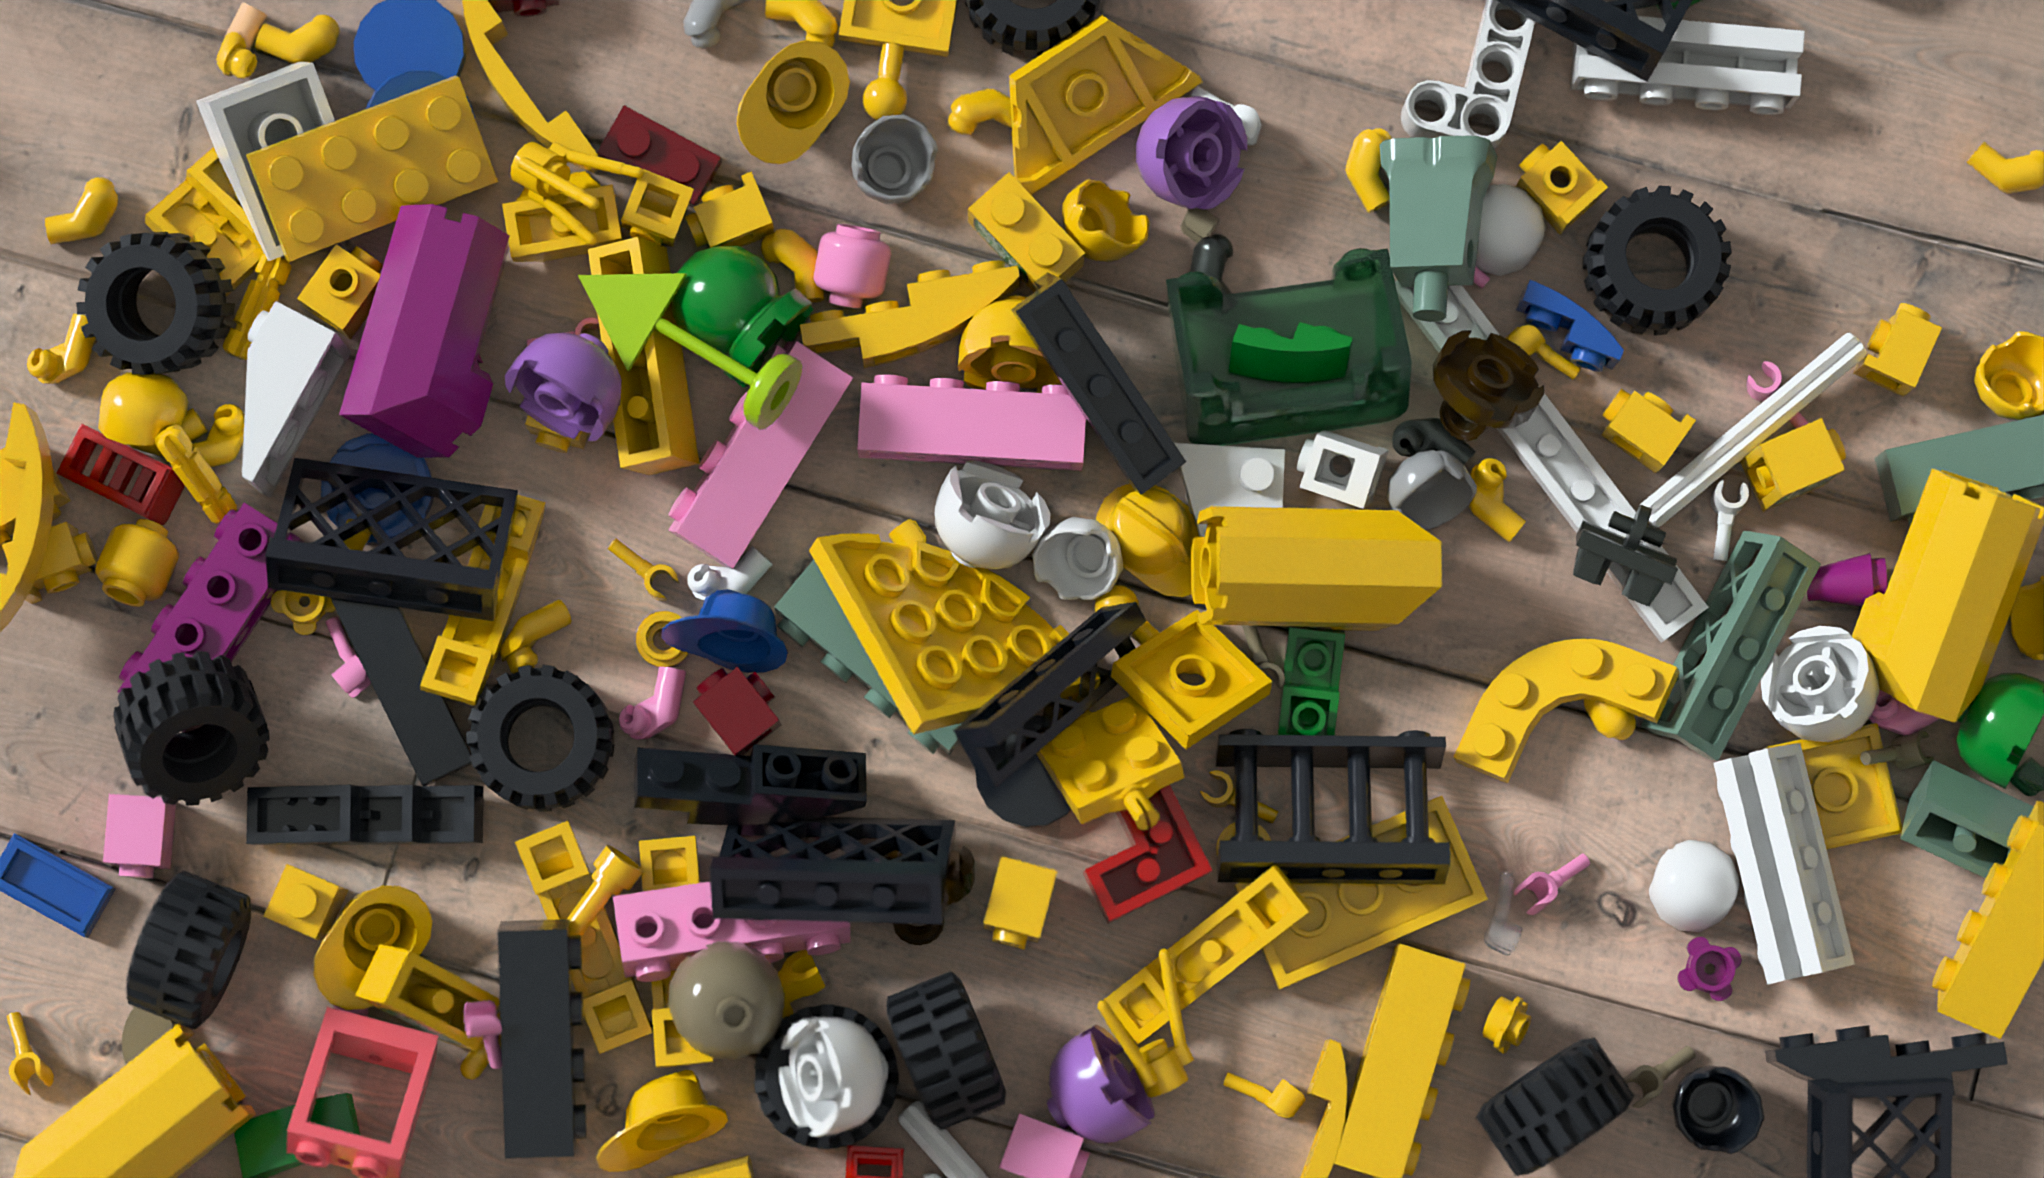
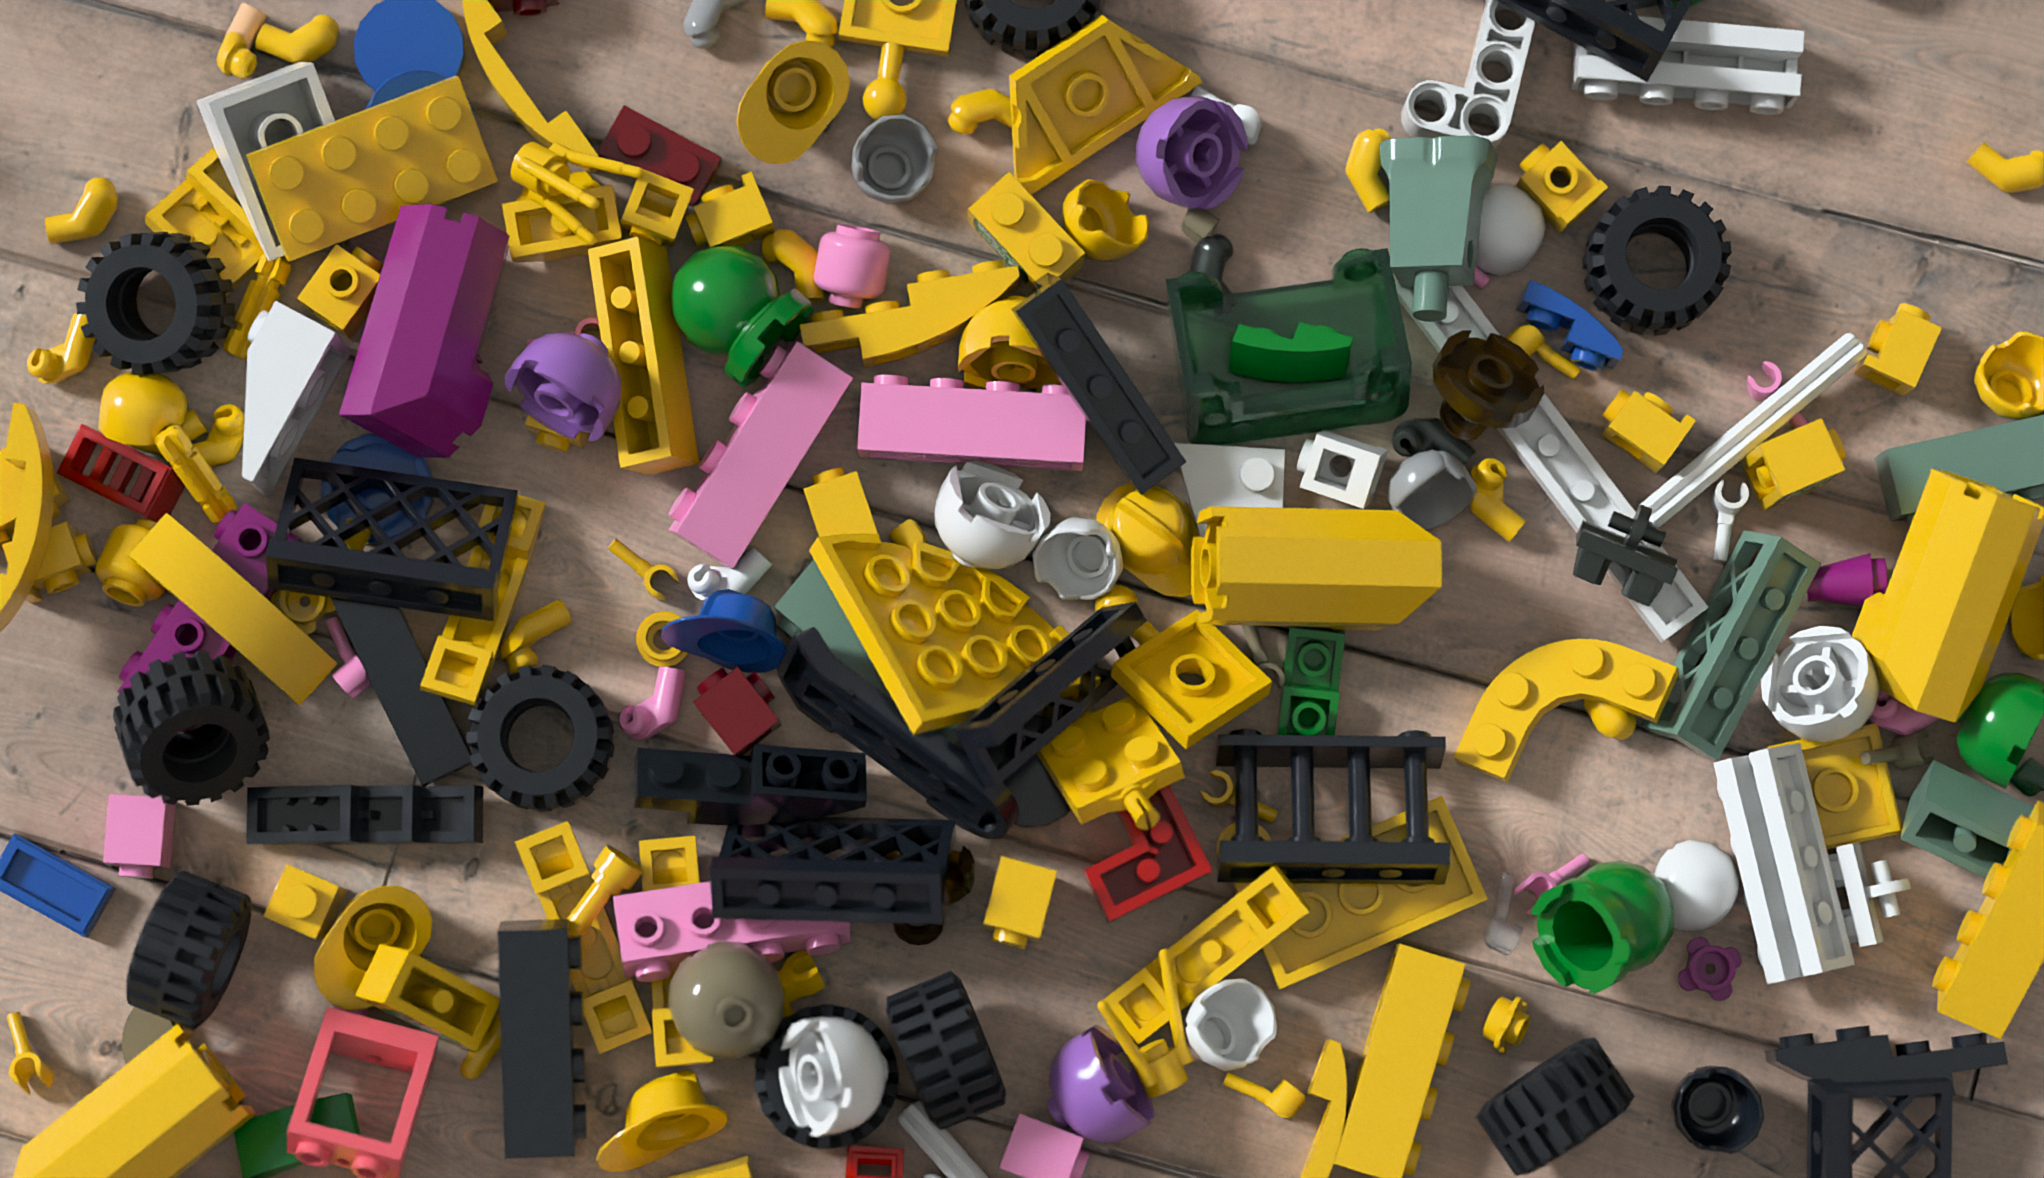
bright pink hand [464,1001,502,1069] -> none
lime piece [578,273,803,430] -> none
dark tan hand [1623,1046,1696,1108] -> none
none -> yellow slope [128,513,338,706]
none -> black piece [777,627,1019,839]
none -> yellow brick [803,467,878,537]
none -> white hair [1186,979,1277,1071]
none -> green tile [1531,860,1674,994]
none -> white hips [1828,842,1911,947]

